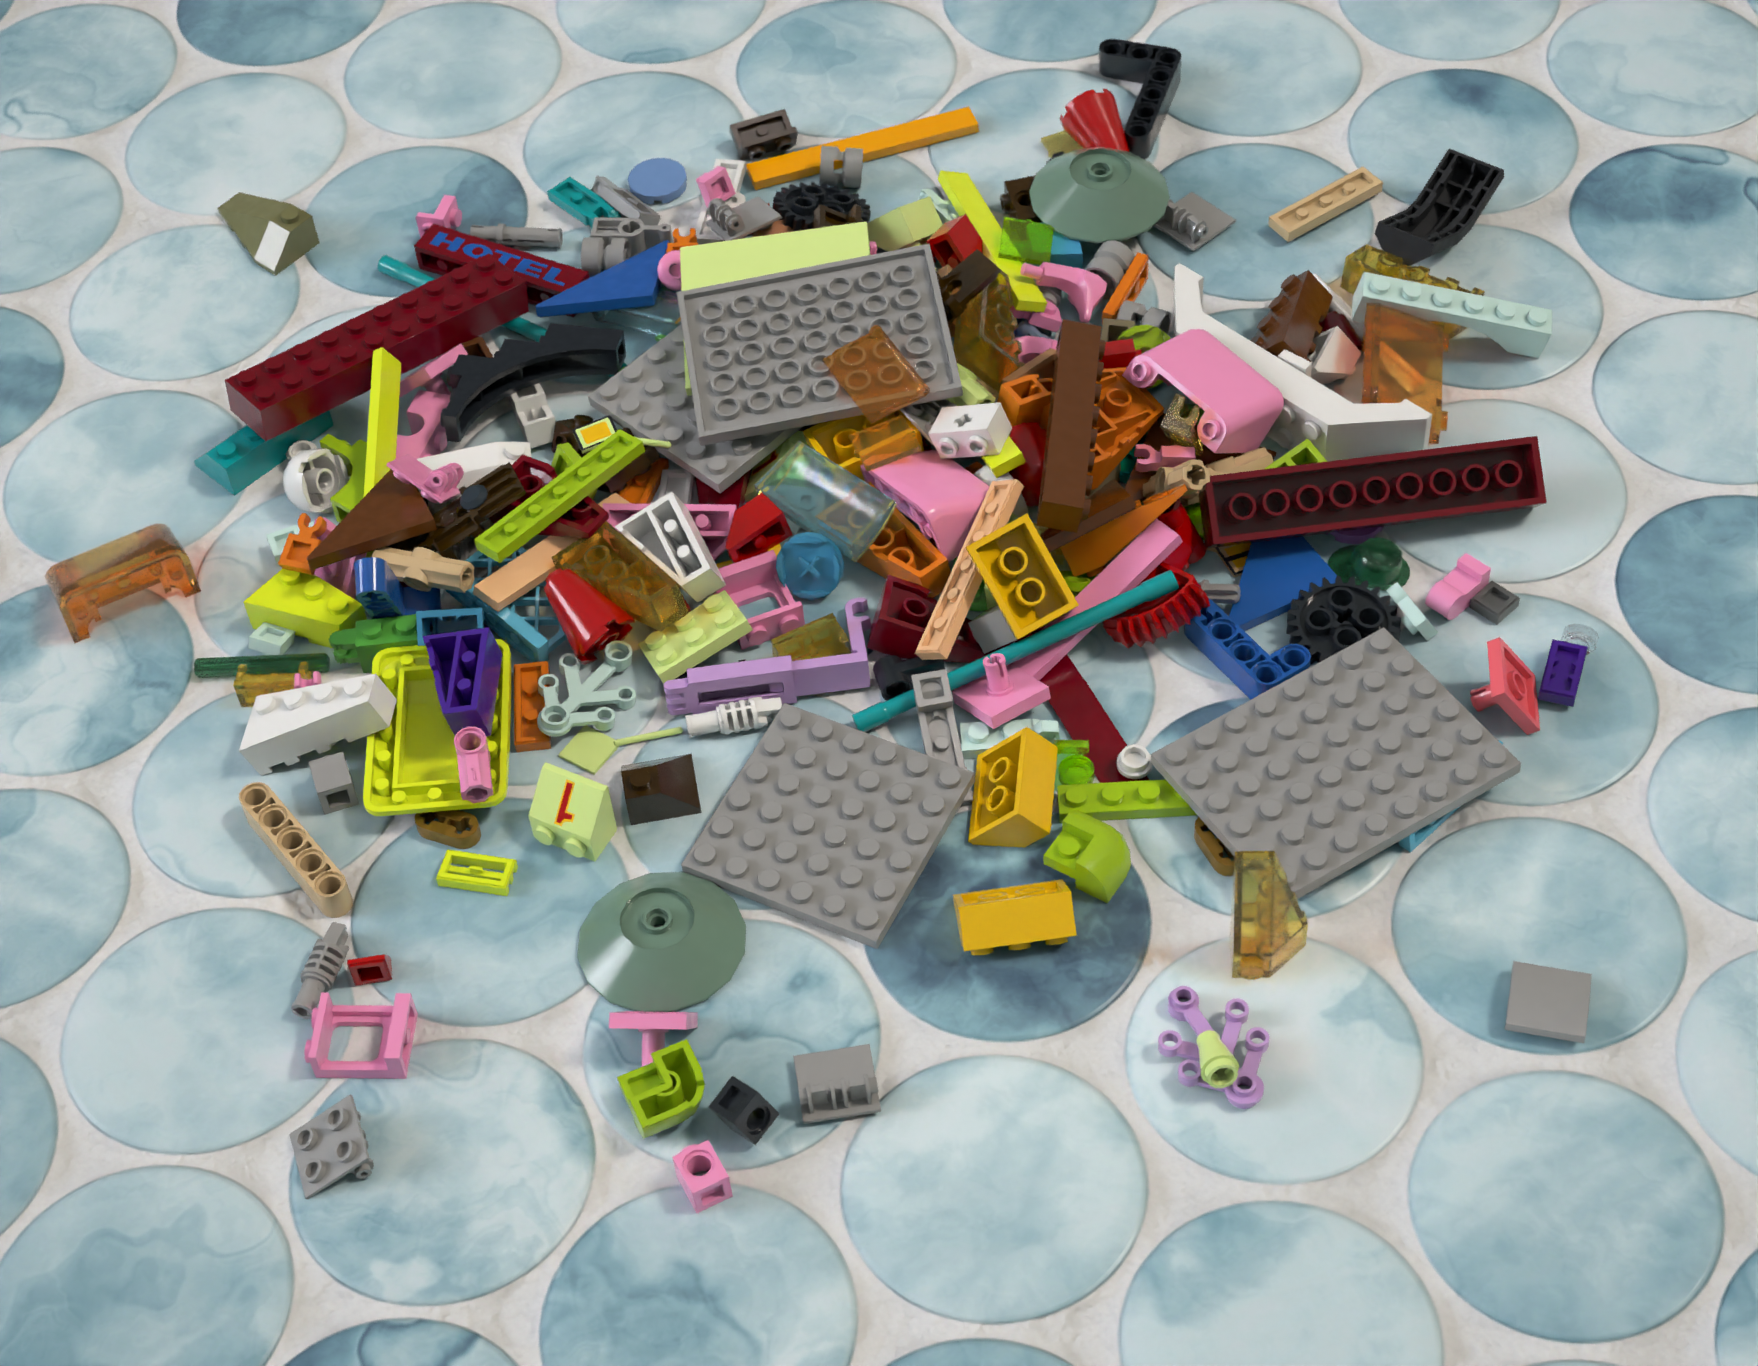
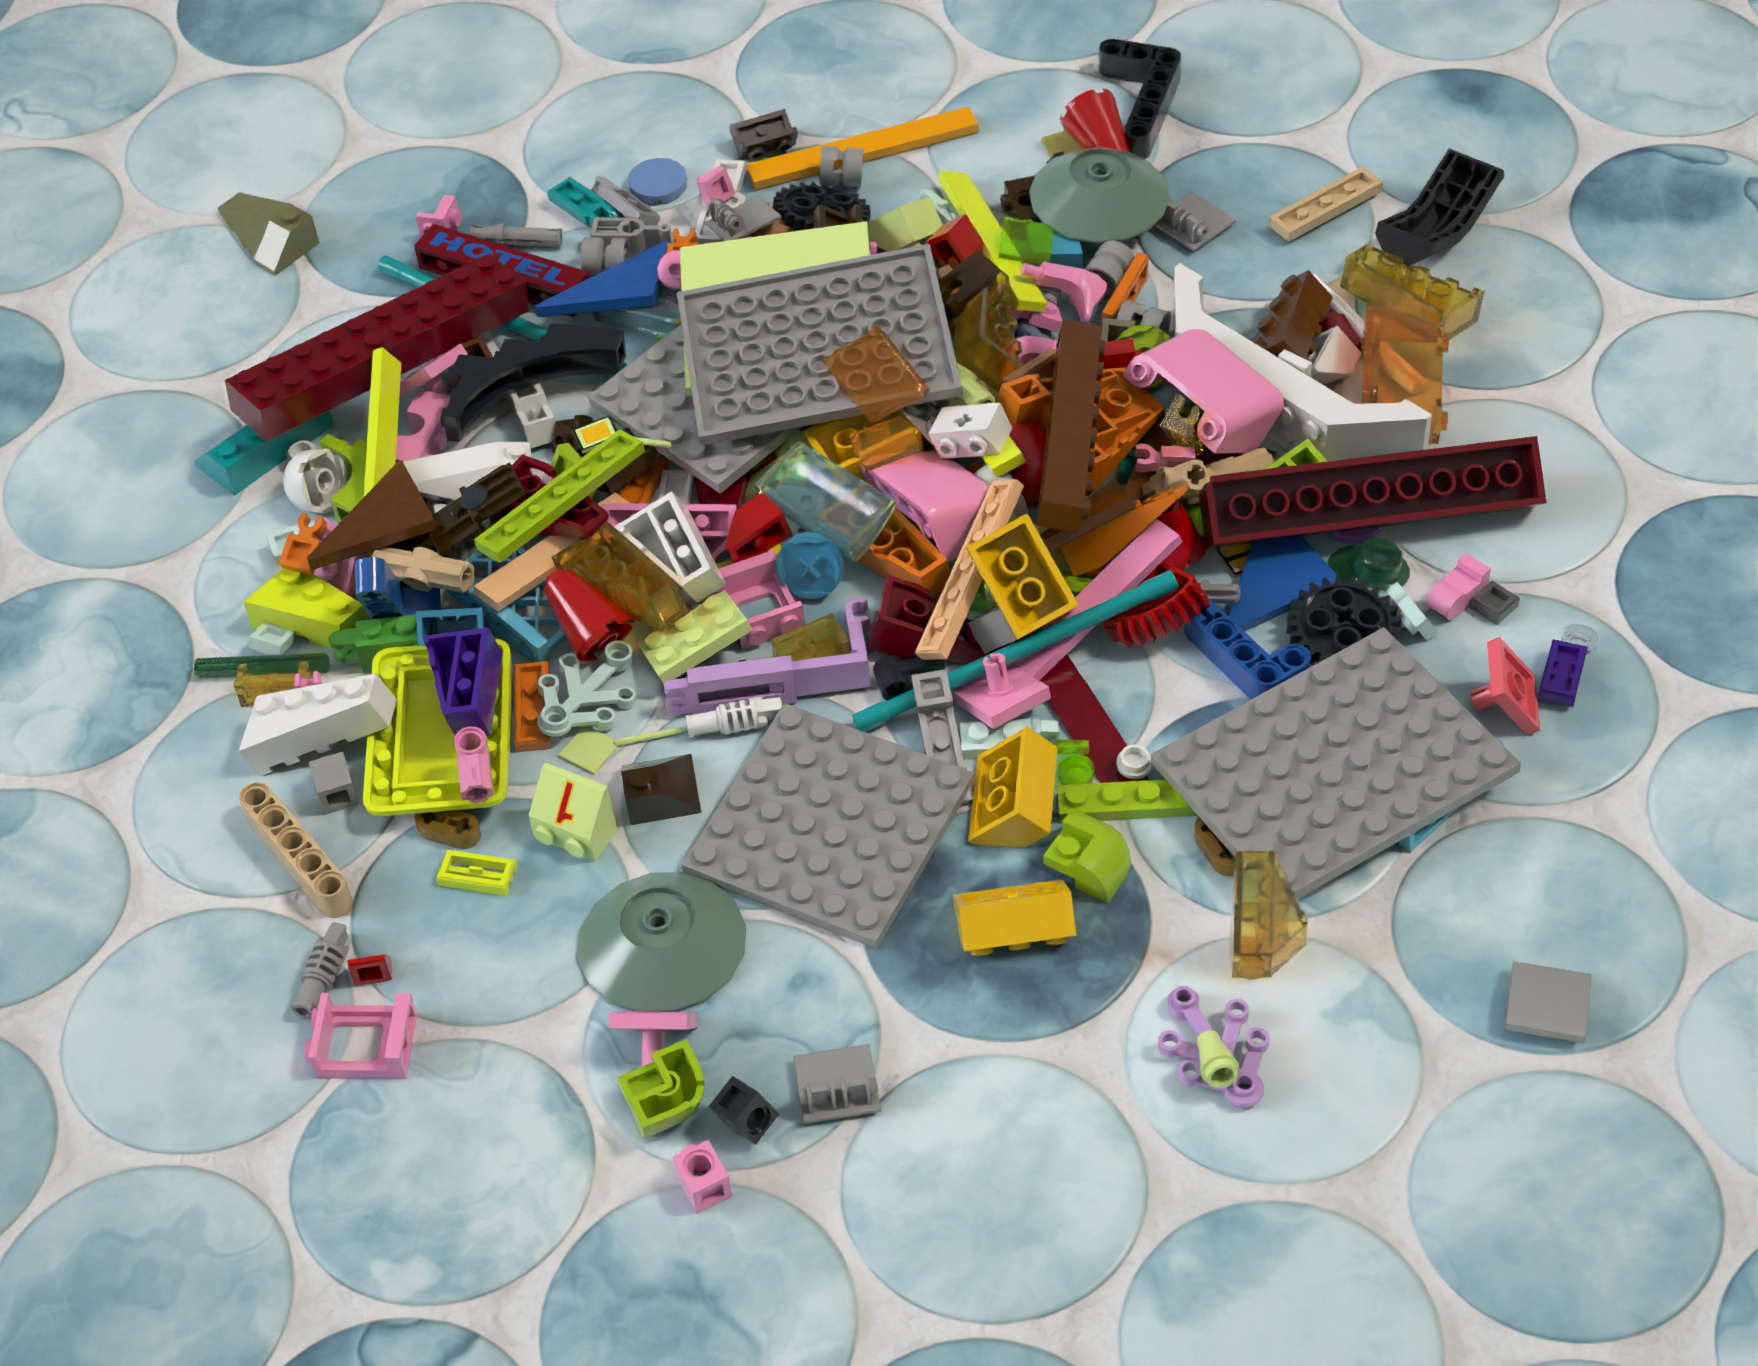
clear orange windscreen [45,524,201,643] -> none
light grey hinge [289,1094,374,1199] -> none
bright pink hinge [386,454,463,504] -> none
light aqua arch [1352,272,1552,358] -> none

